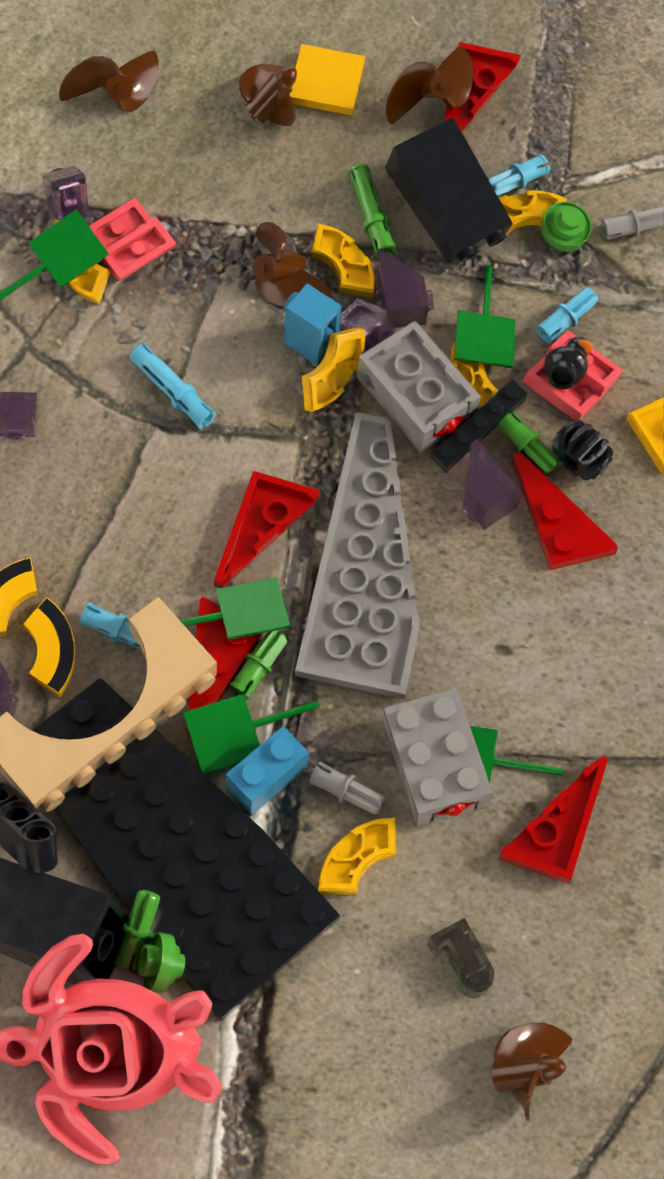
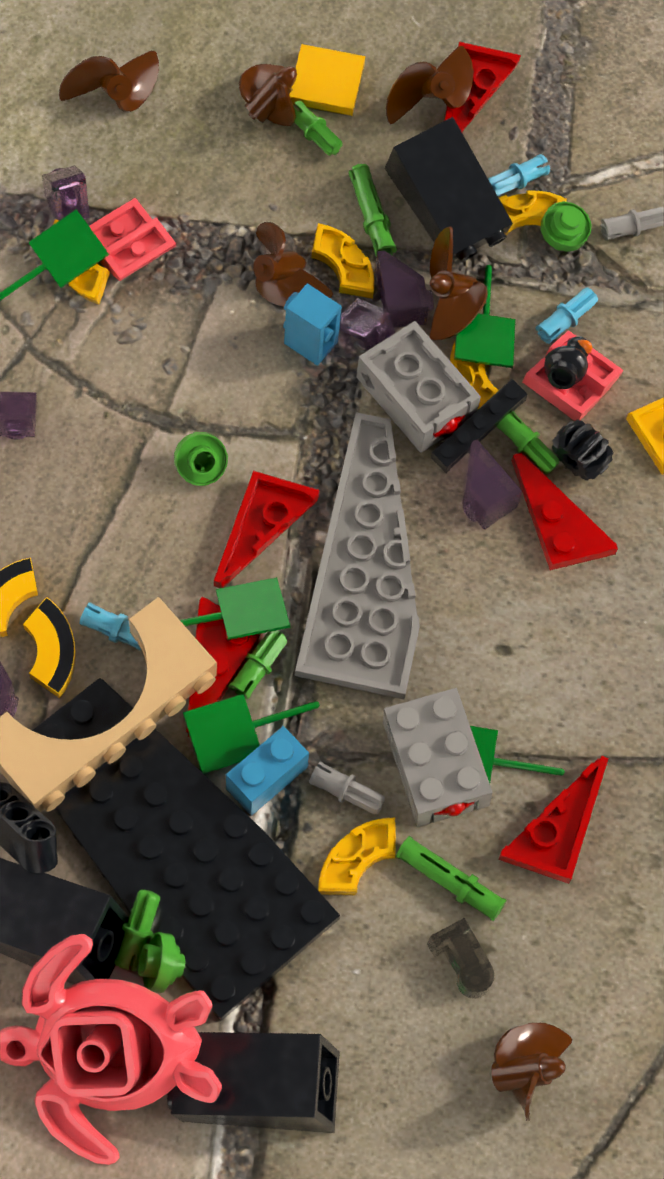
medium azure pin [129,343,216,429] -> none
yellow tile [302,327,365,412] -> none
none -> black slope [167,1032,340,1133]
none -> bright green plate [174,432,228,486]
none -> bright green axle [294,101,343,156]
none -> bright green pin [396,836,507,921]
none -> reddish brown piece [430,227,488,341]

